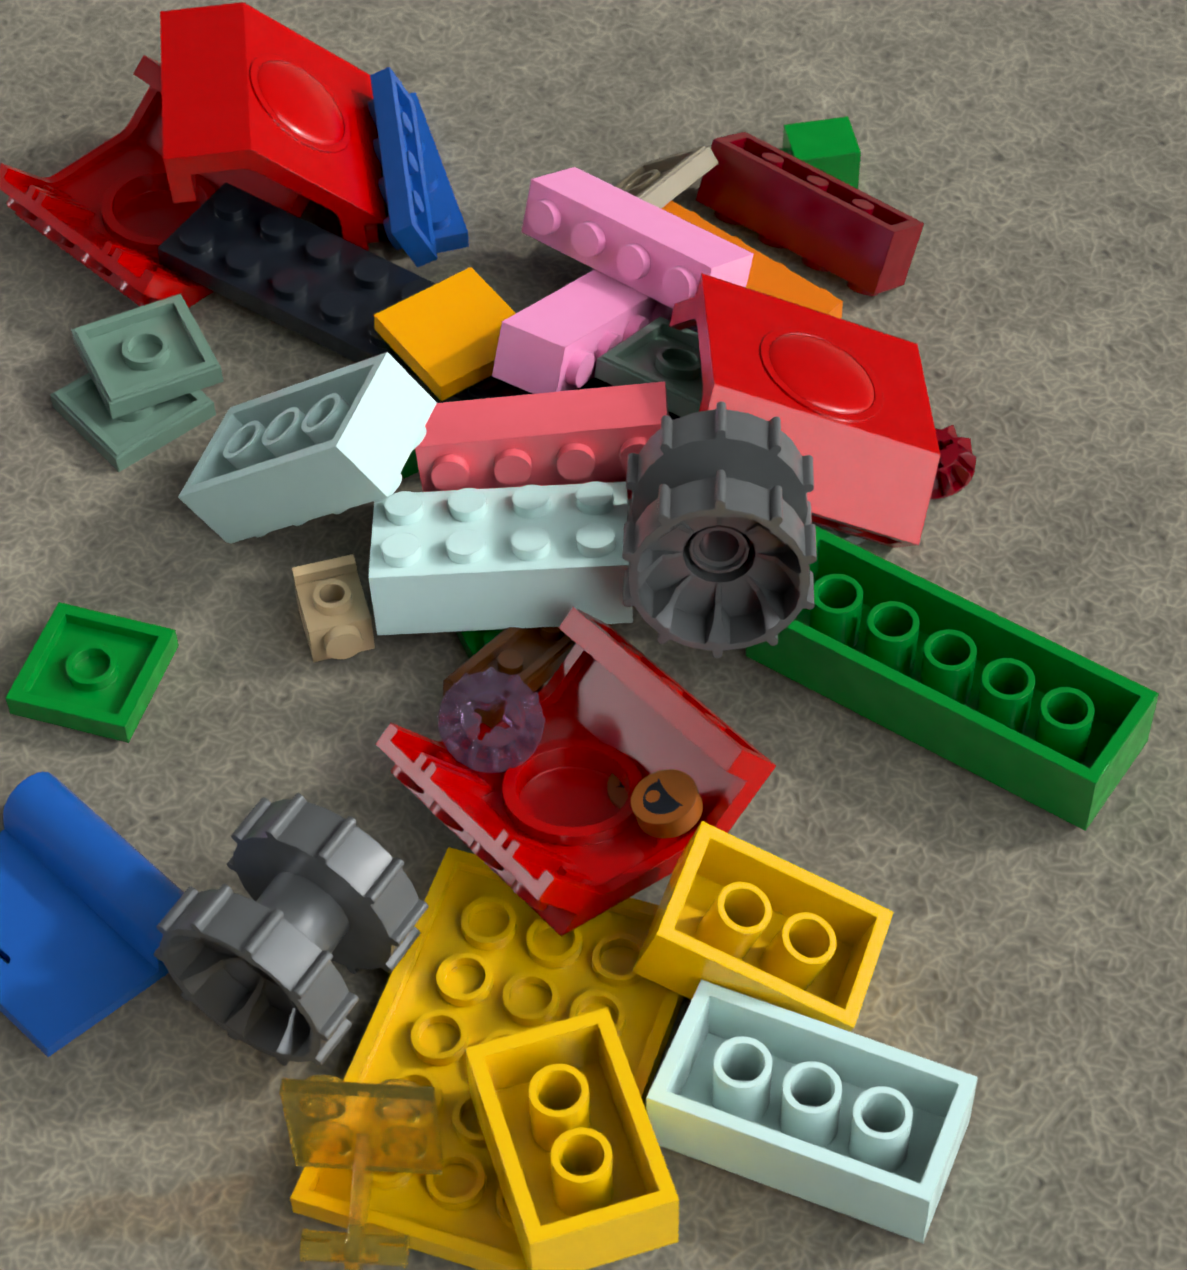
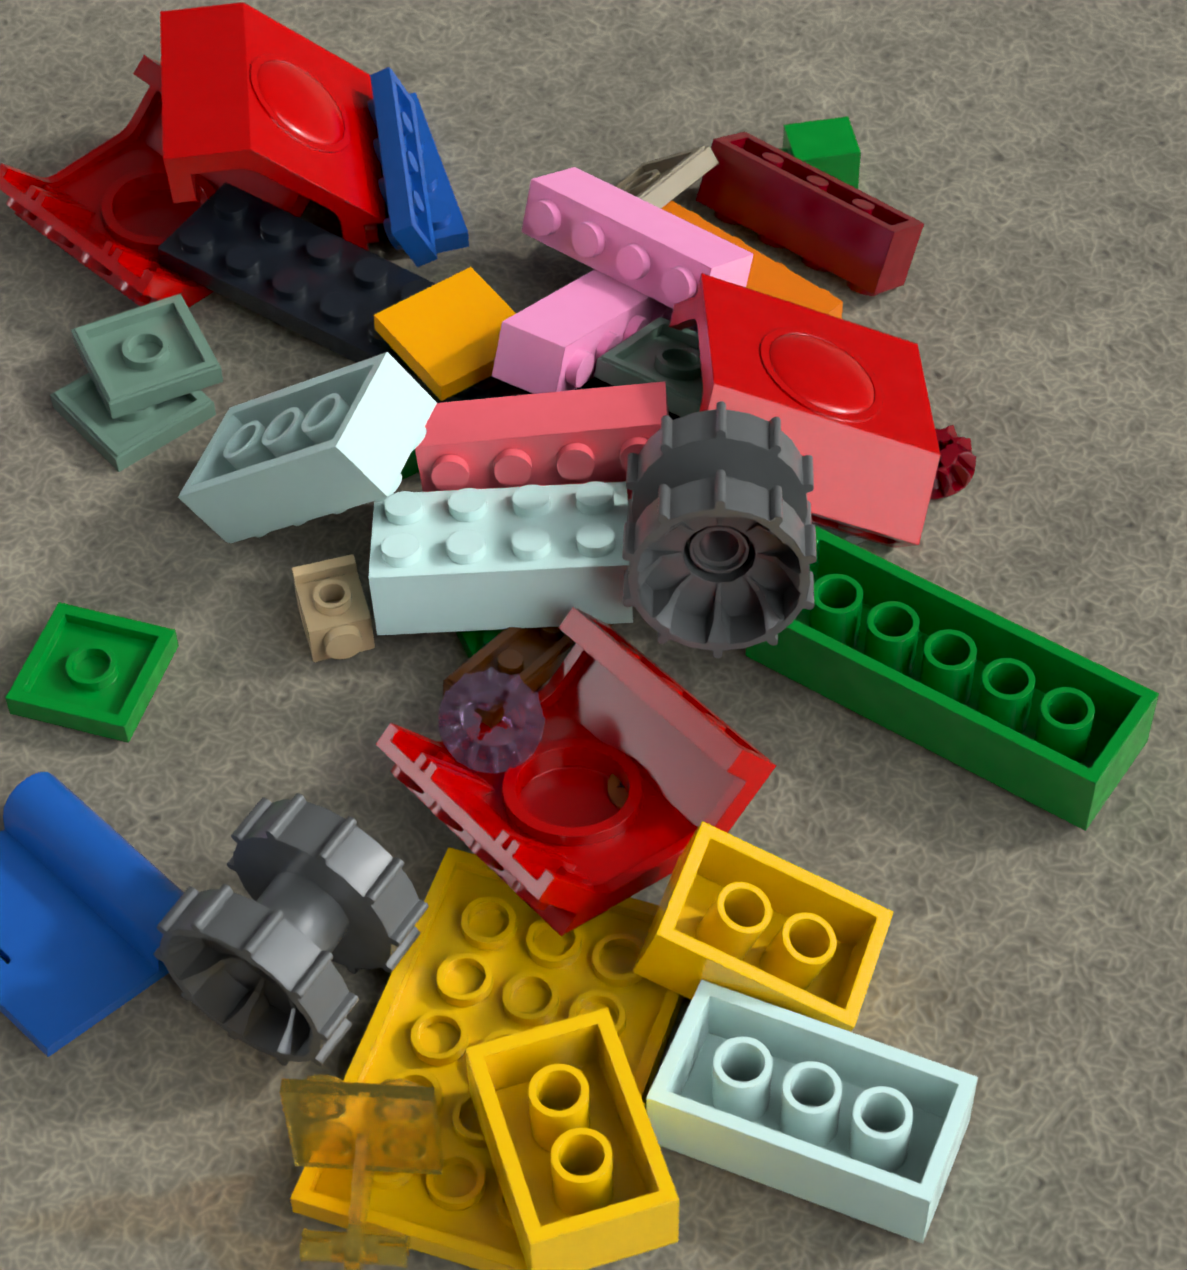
dark orange tile [631,769,703,839] -> none

